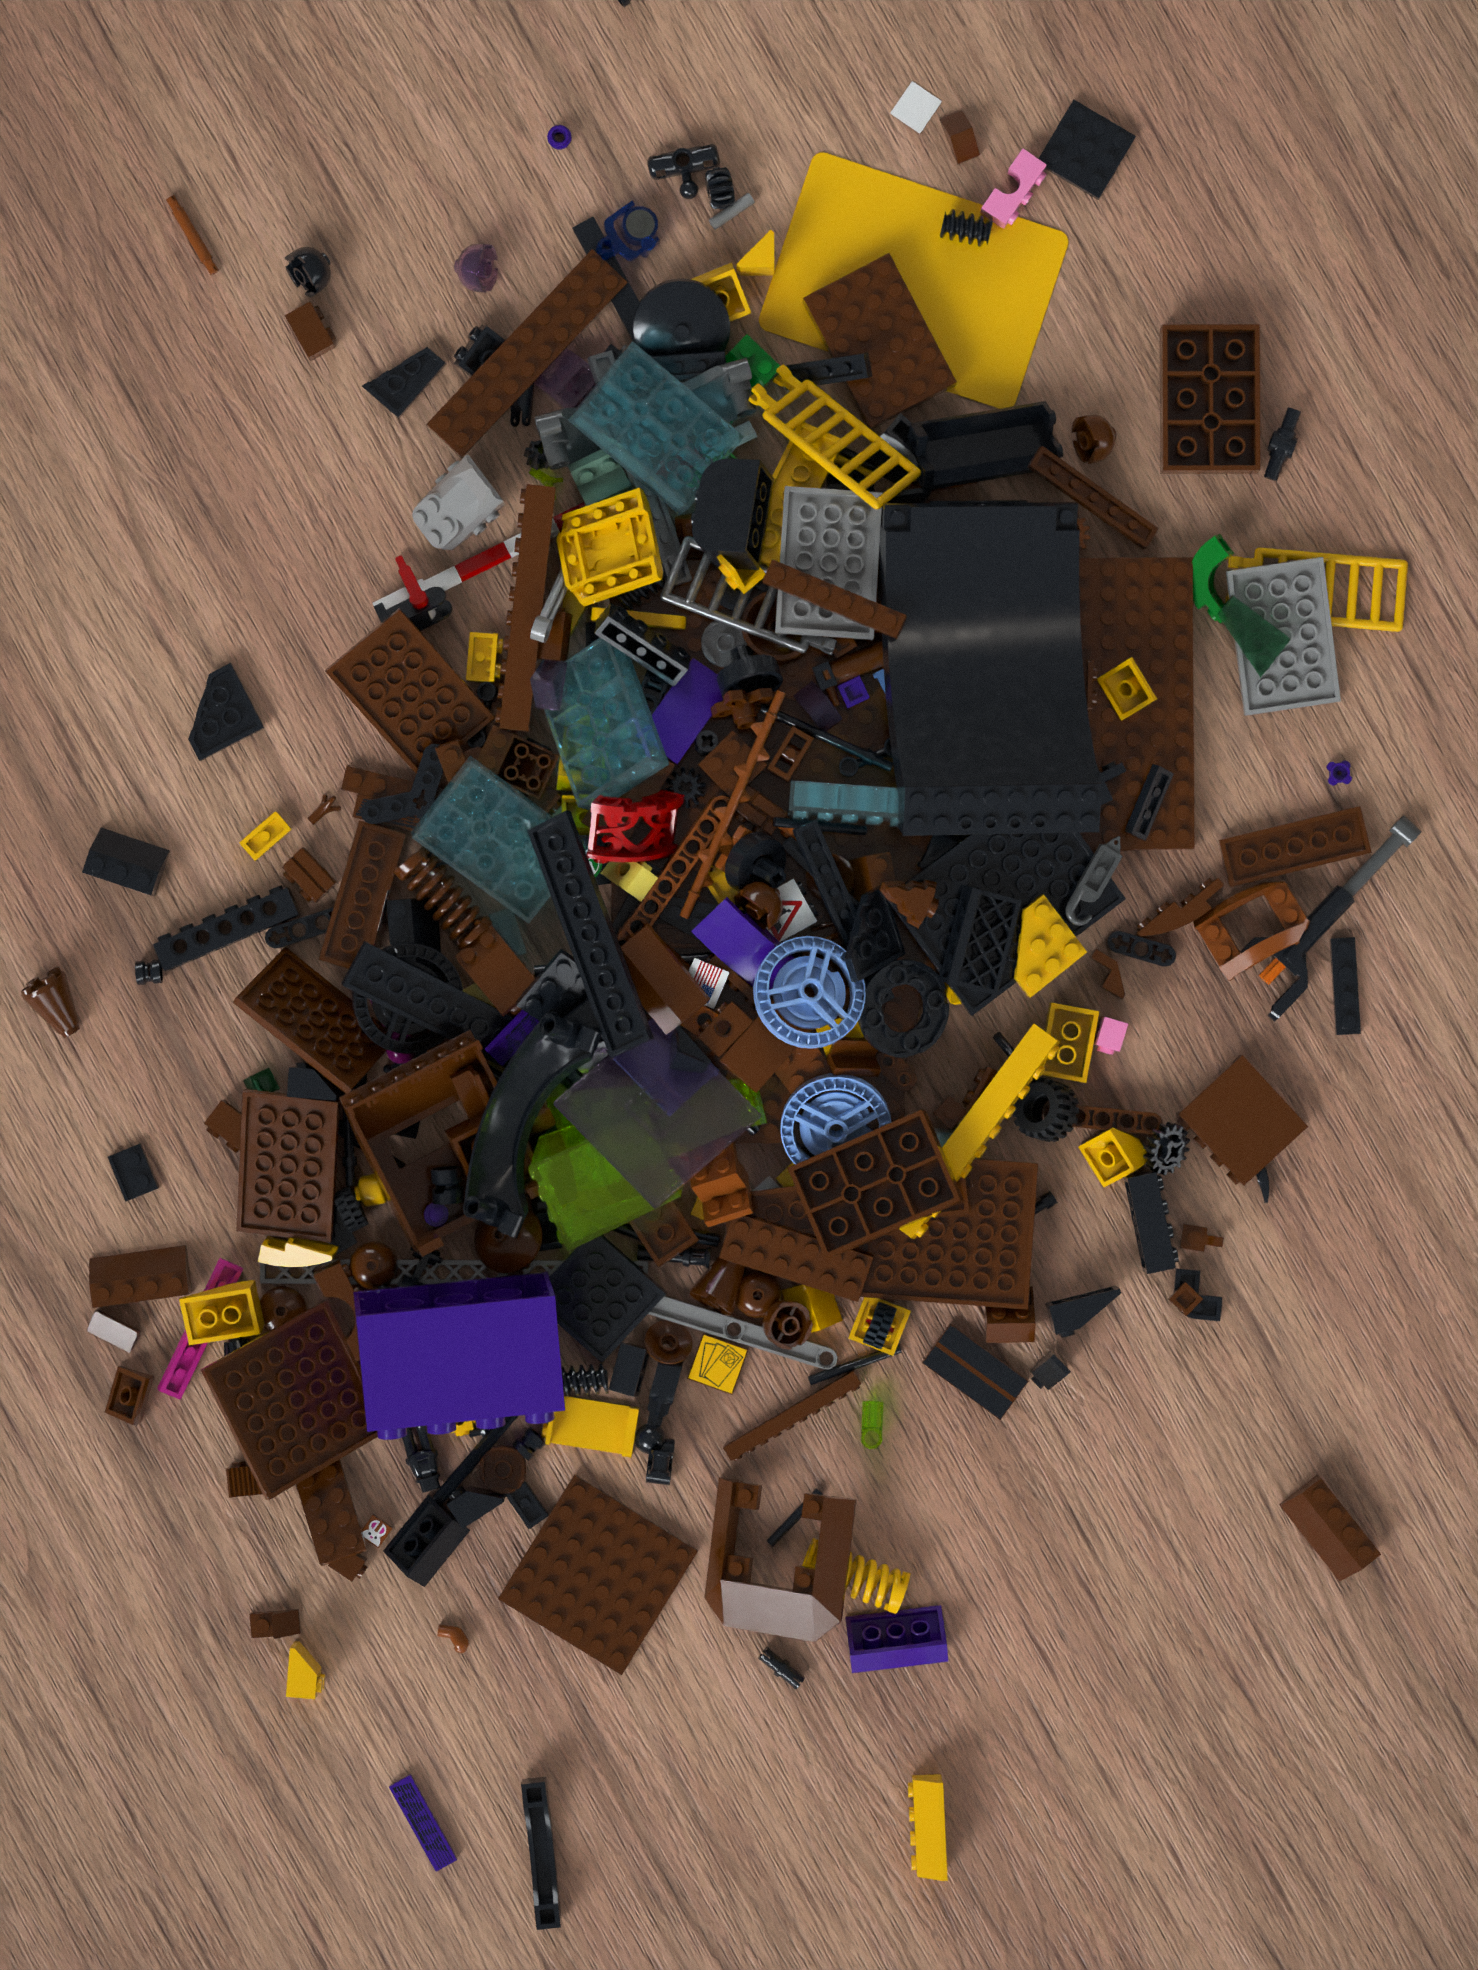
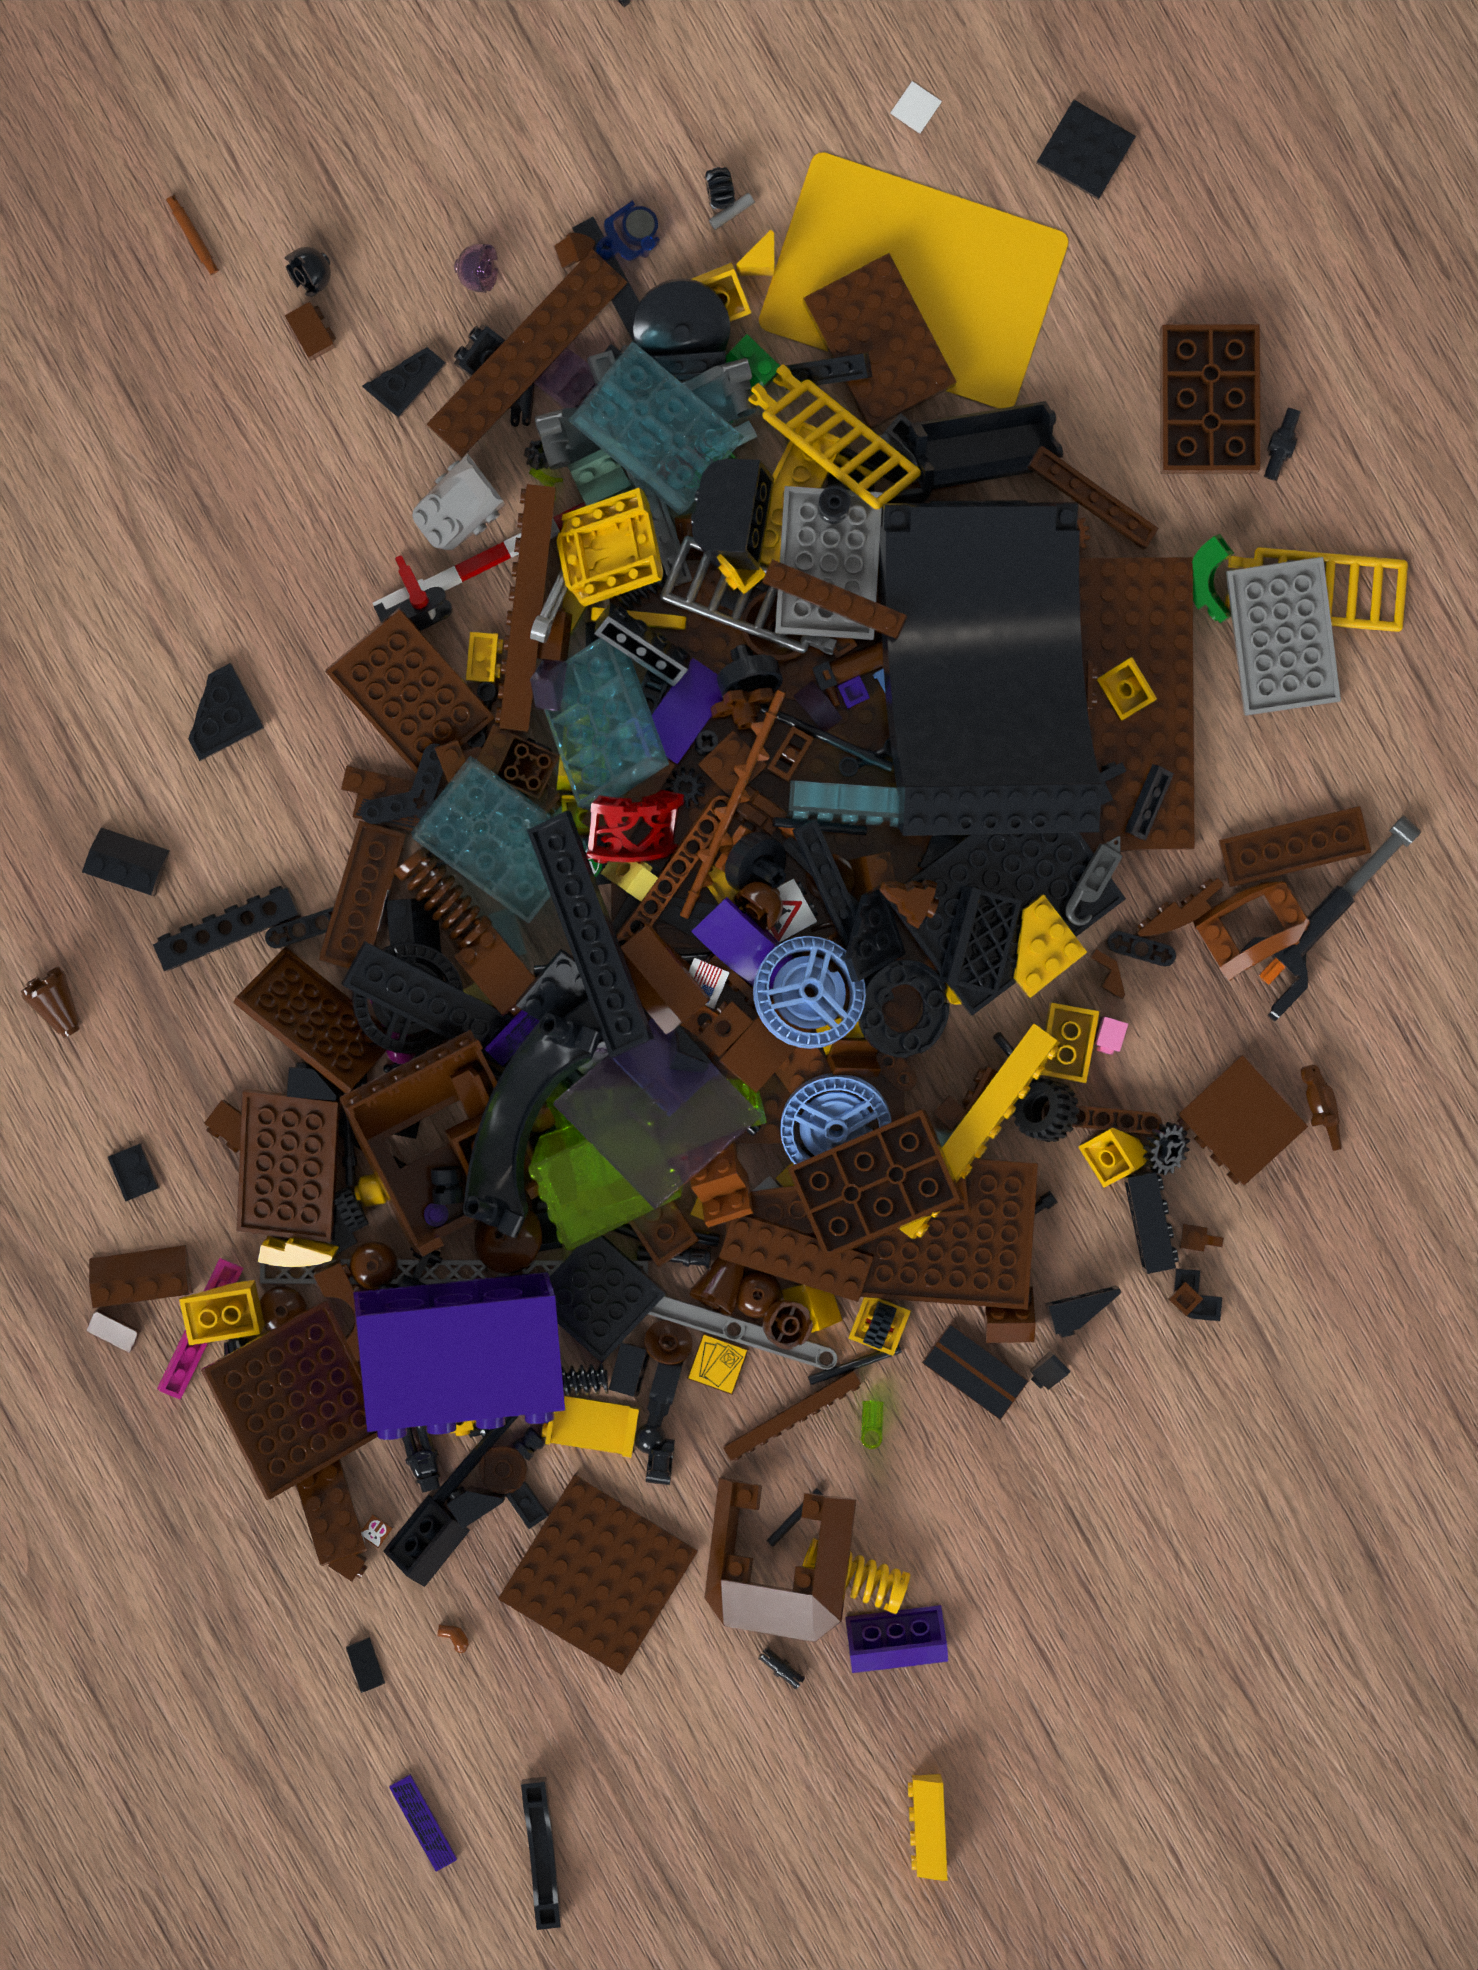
reddish brown slope [105,1366,154,1426] -> none
black wheel [135,960,163,985] -> none
reddish brown brick [226,1460,263,1498] -> none
yellow plate [239,811,292,861] -> none
clear green slope [243,1067,280,1092] -> none
reddish brown slope [249,1609,301,1639] -> none
reddish brown brick [282,847,337,903] -> none
yellow slope [286,1641,325,1699] -> none
reddish brown bar [307,794,341,825] -> none
dark purple plate [547,125,572,150] -> none
black piece [647,144,720,199] -> none
flat silver tile [701,621,747,667] -> none
reddish brown slope [939,110,980,165] -> none
black piece [940,209,993,247] -> none
bright pink arch [980,149,1047,229] -> none
reddish brown cylinder [1072,415,1116,464] -> none
clear green wing [1217,594,1291,678] -> none
black bar [1256,1167,1269,1203] -> none
reddish brown slope [1280,1475,1381,1581] -> none
dark purple plate [1326,760,1352,786] -> none
black plate [1330,937,1361,1035] -> none
none -> black slope [346,1637,385,1693]
none -> reddish brown tile [554,233,595,268]
none -> black wheel [817,486,851,524]
none -> reddish brown animal [1301,1065,1342,1151]

